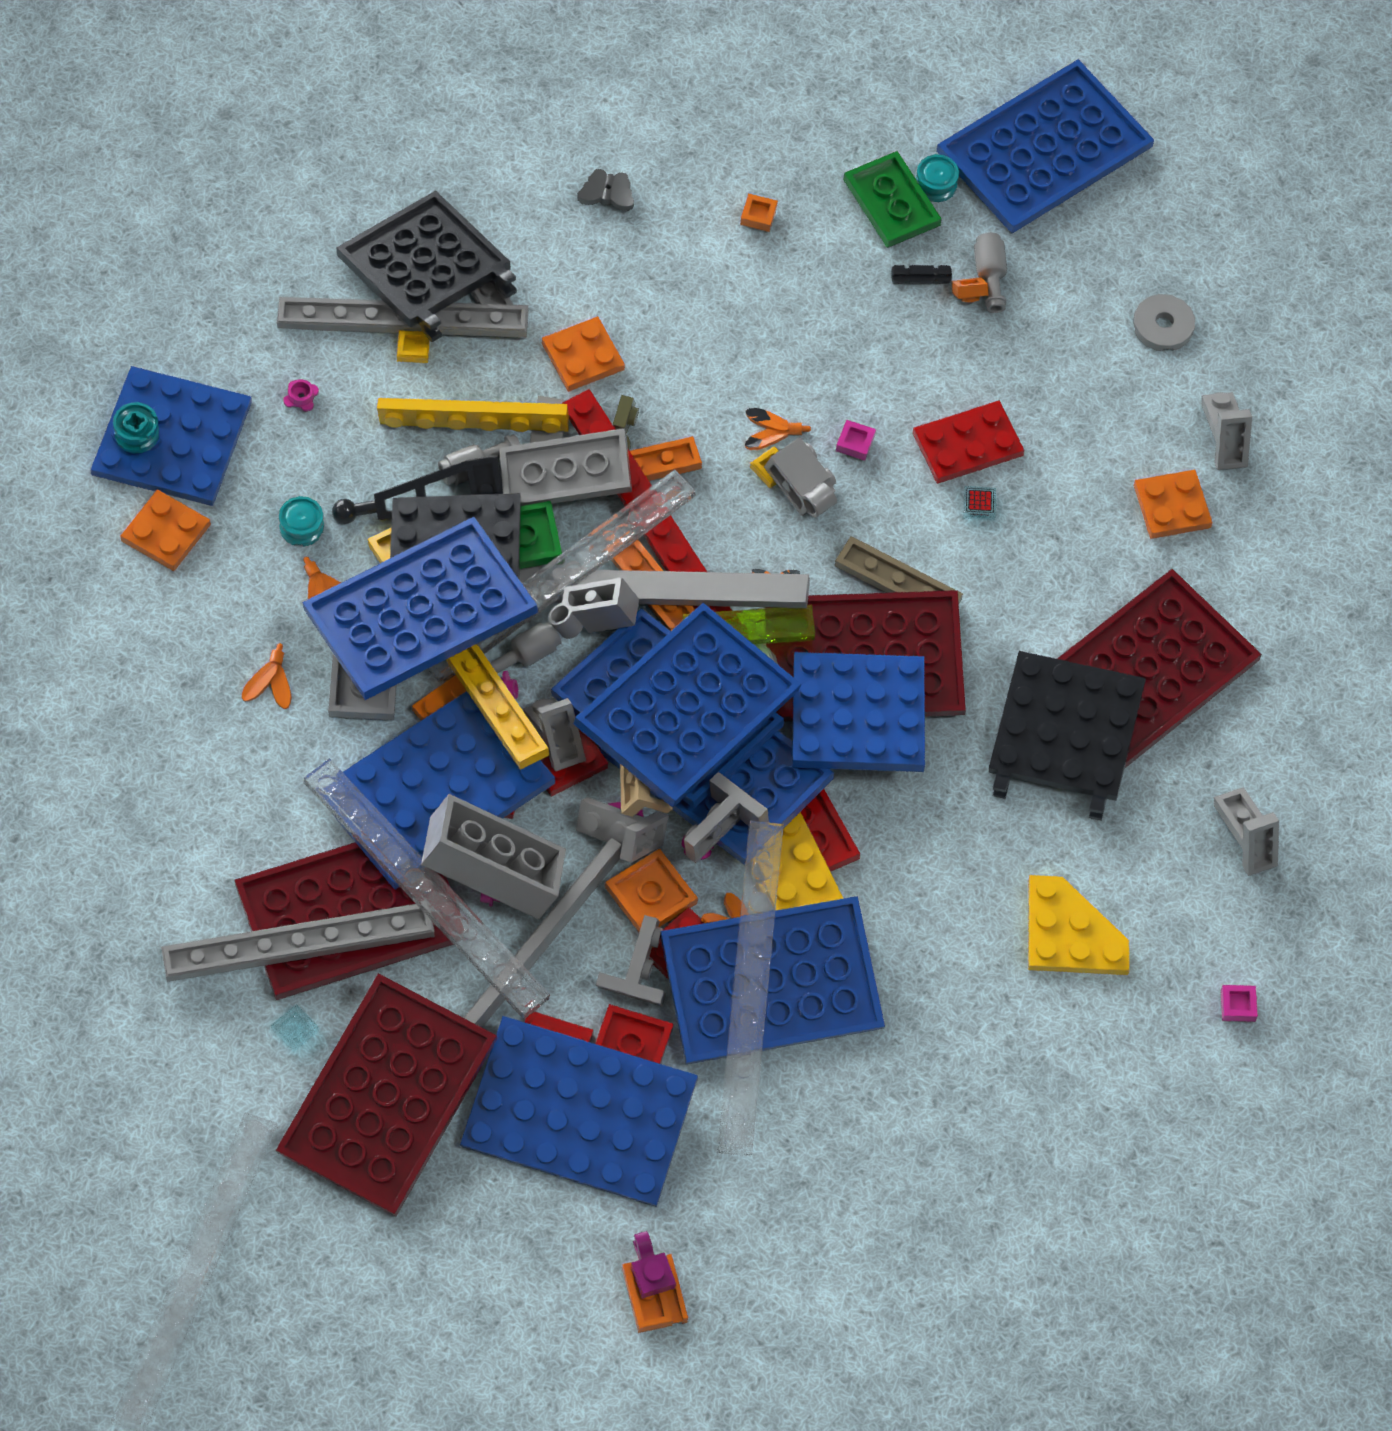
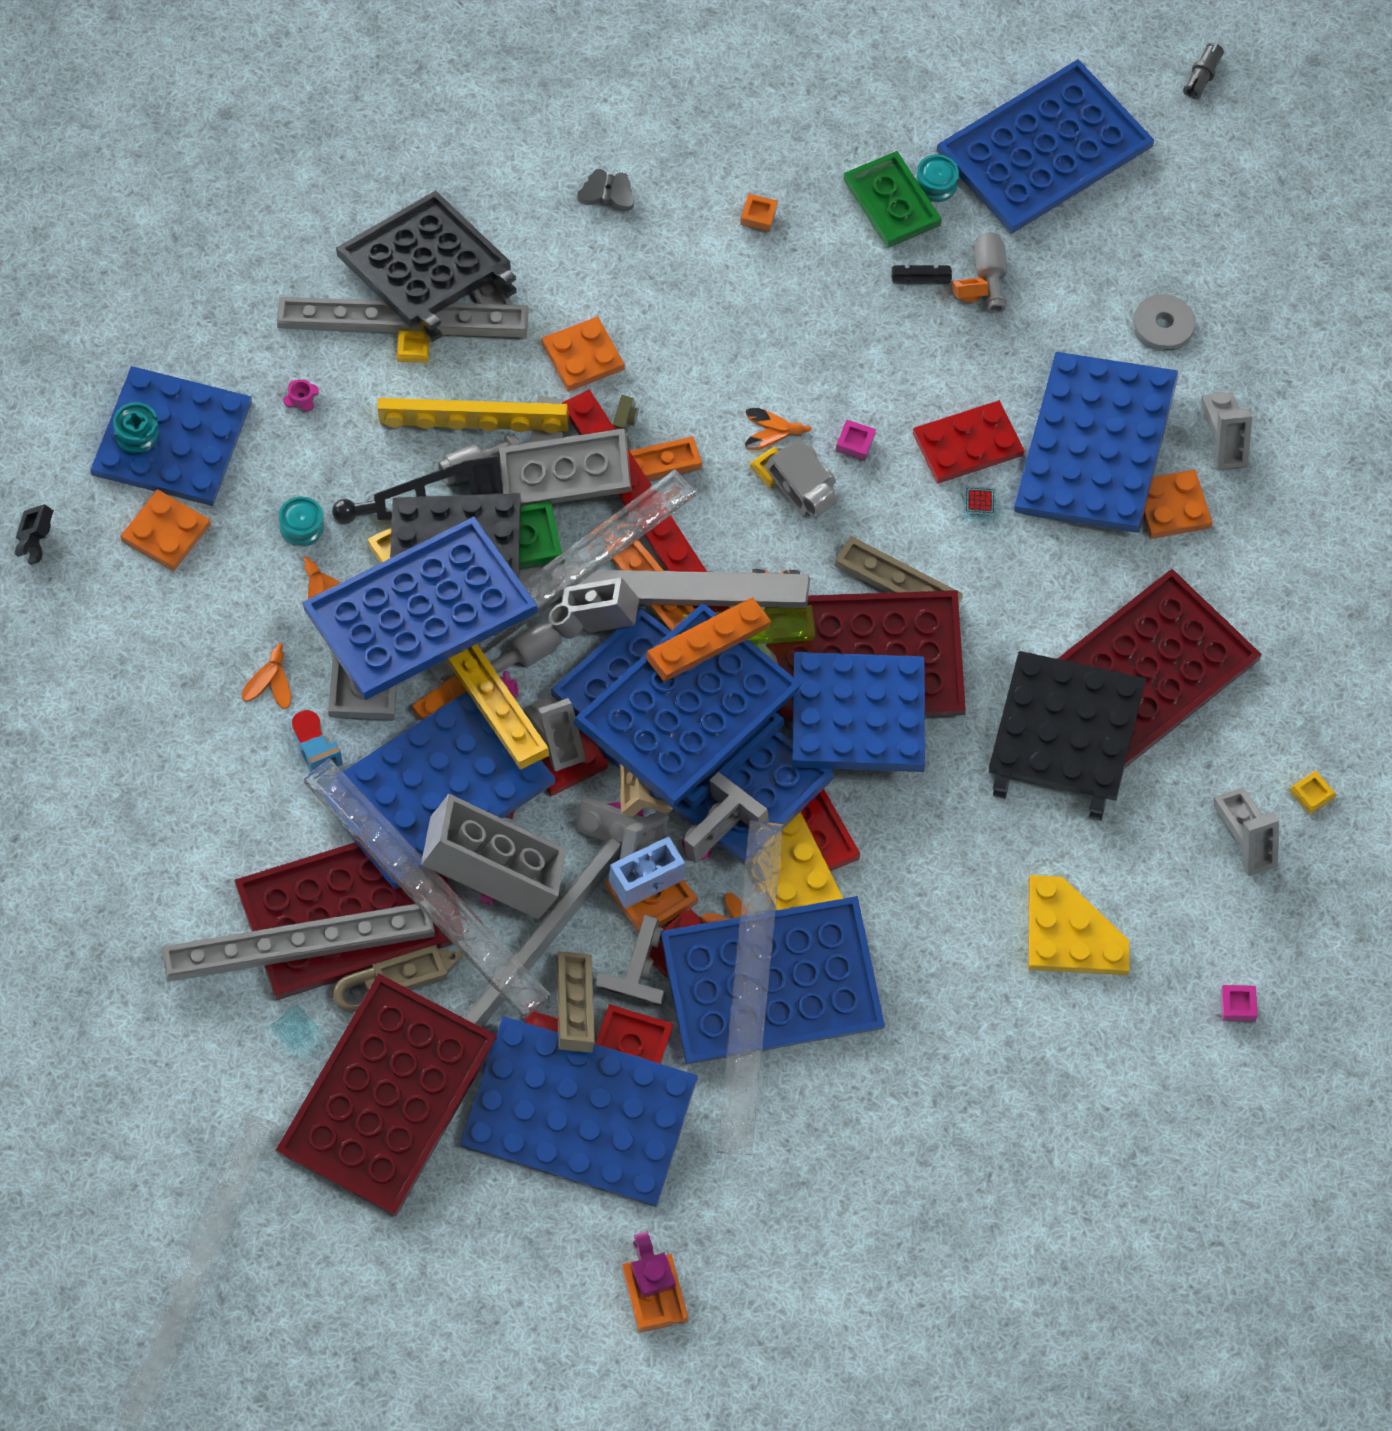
none -> black plate [15,504,54,565]
none -> leg [292,710,343,777]
none -> dark tan plate [333,945,462,1013]
none -> dark tan plate [556,951,595,1053]
none -> light blue brick [609,836,685,909]
none -> orange plate [645,597,771,682]
none -> blue plate [1014,352,1178,533]
none -> dark grey pin [1183,43,1224,99]
none -> yellow tile [1290,770,1336,815]

